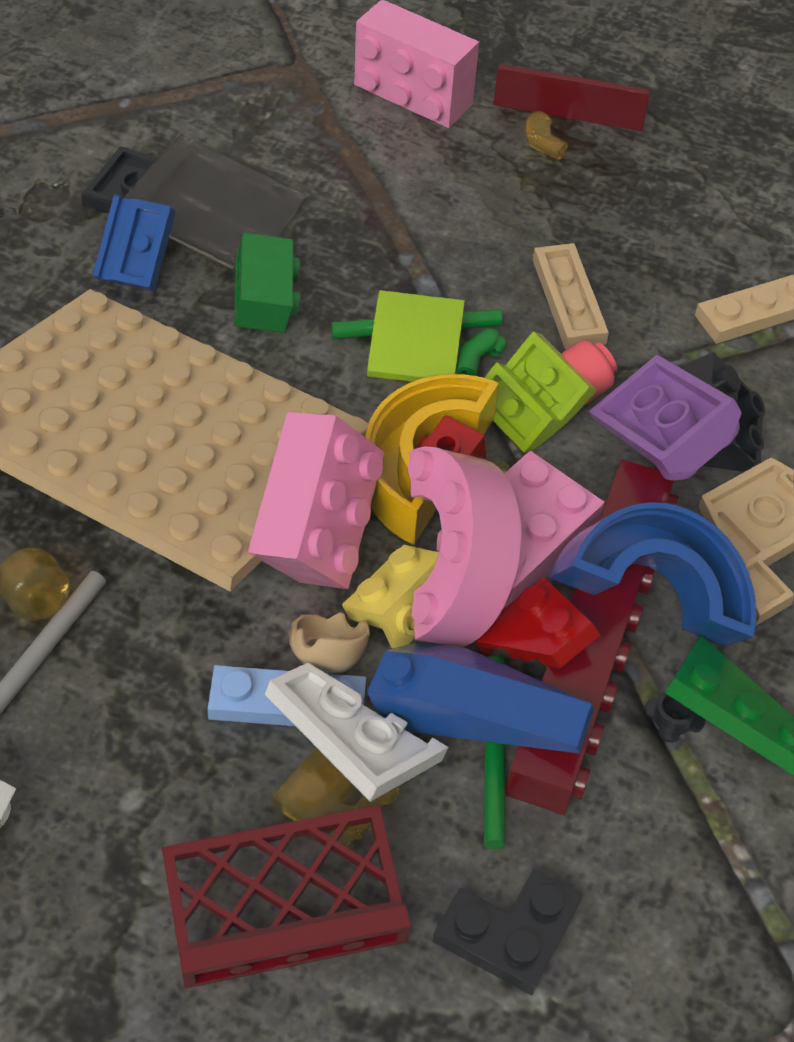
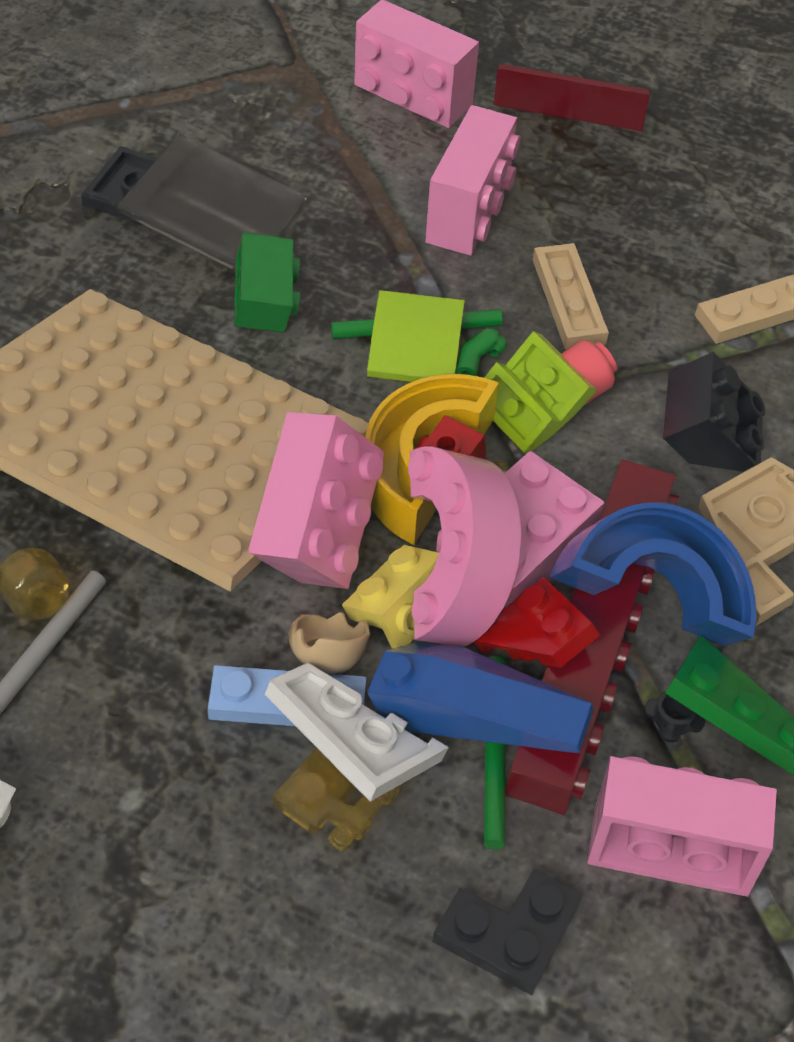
blue plate [92,195,176,292] -> none
dark red fence [162,805,411,989] -> none
clear yellow arm [525,111,568,160] -> none
medium lavender slope [589,355,742,480] -> none
none -> bright pink brick [425,105,521,256]
none -> bright pink brick [587,756,777,897]

